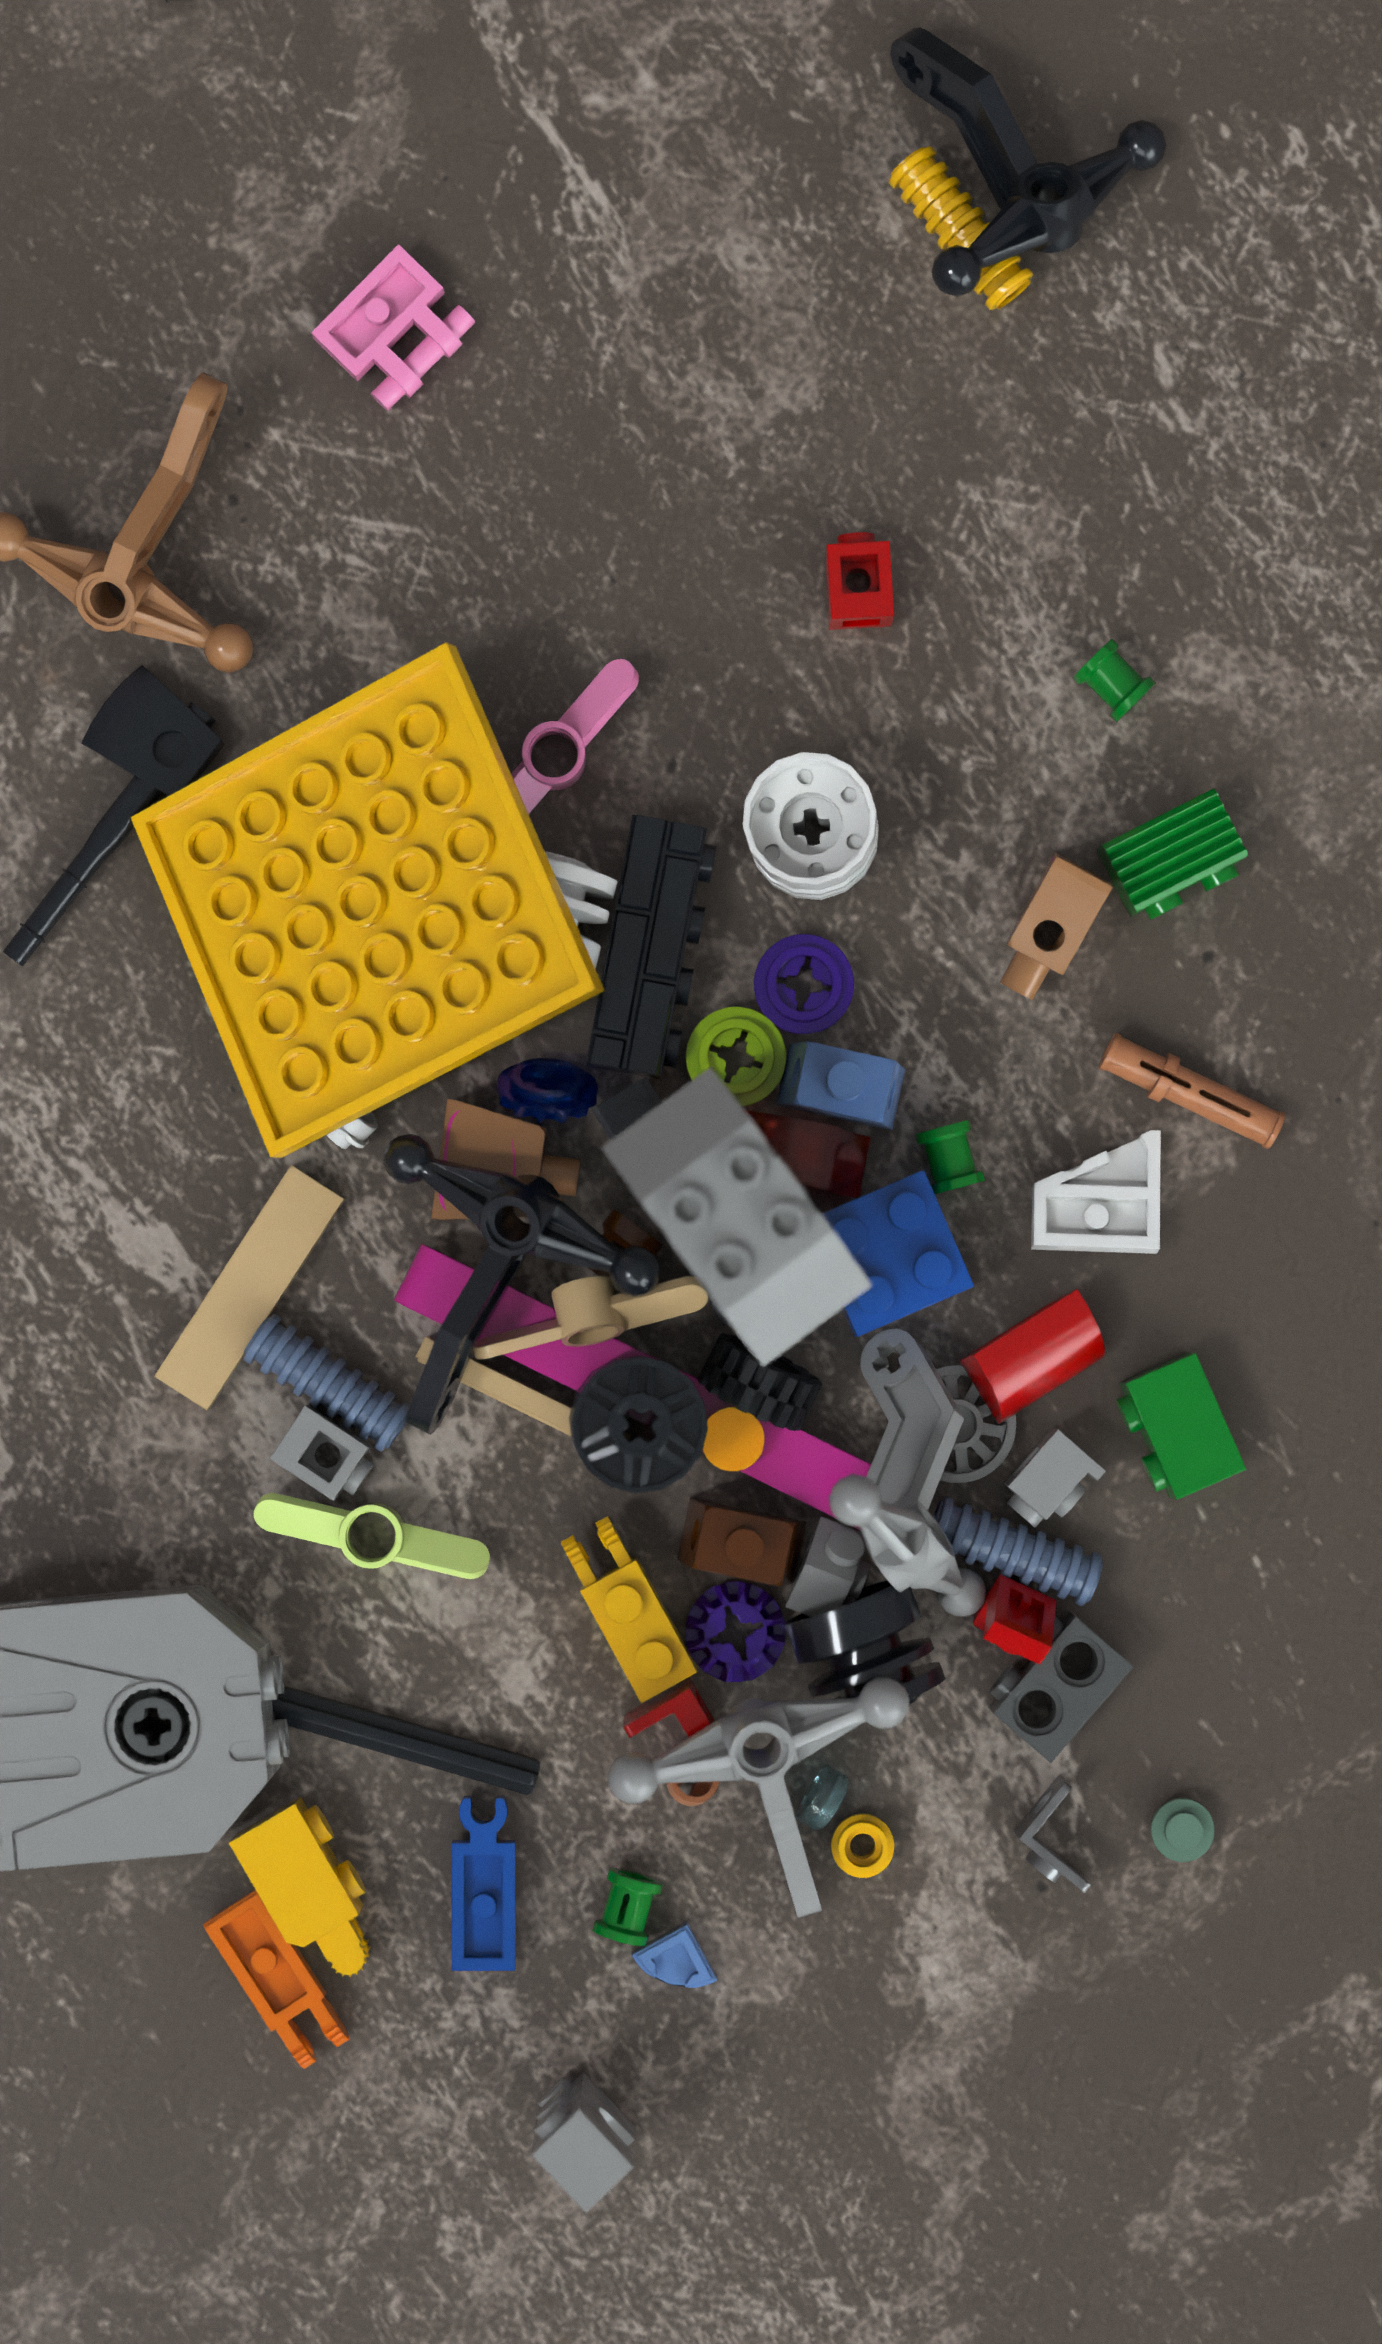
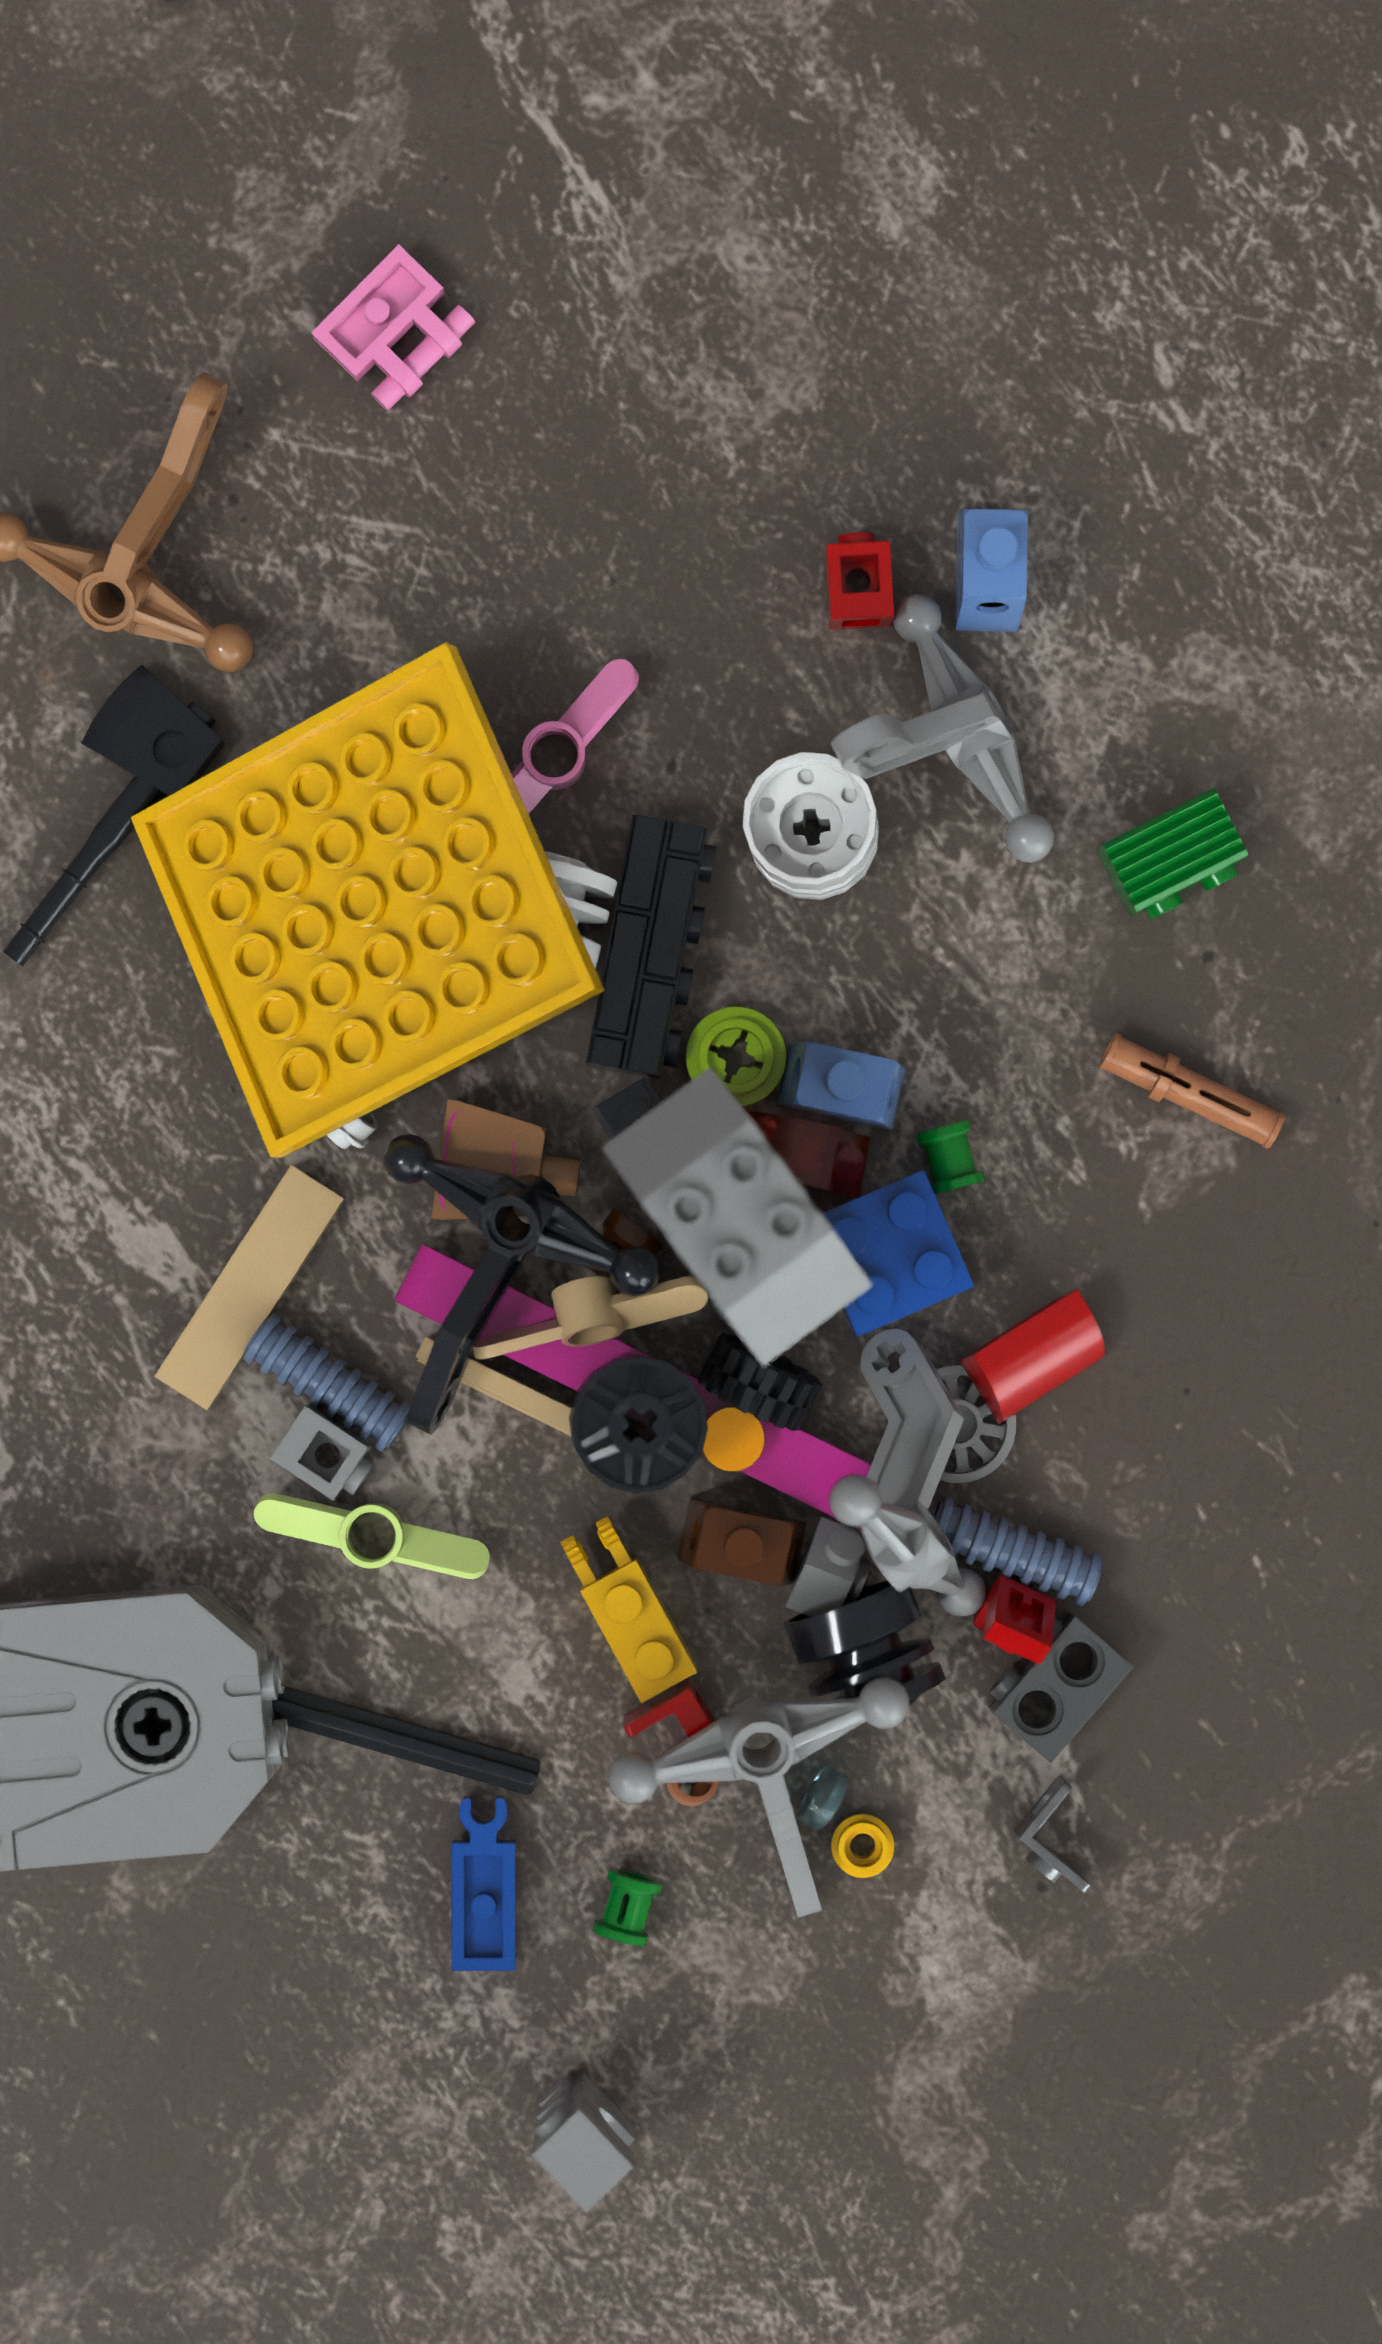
orange hinge [203,1889,350,2069] -> none
yellow hinge [229,1797,371,1977] -> none
clear blue gear [497,1058,598,1123] -> none
medium blue tile [631,1922,717,1988] -> none
dark purple gear [685,1581,786,1682] -> none
dark purple gear [754,934,854,1035] -> none
yellow piece [889,146,1033,310] -> none
black piece [890,27,1167,297] -> none
medium nougat torso [1000,852,1113,1000] -> none
light grey brick [1003,1427,1106,1528] -> none
white wing [1031,1130,1161,1254] -> none
green bush [1073,639,1156,723] -> none
green brick [1116,1353,1247,1500] -> none
sand green plate [1150,1798,1215,1862] -> none
none -> light grey piece [831,594,1054,863]
none -> medium blue torso [955,509,1028,632]

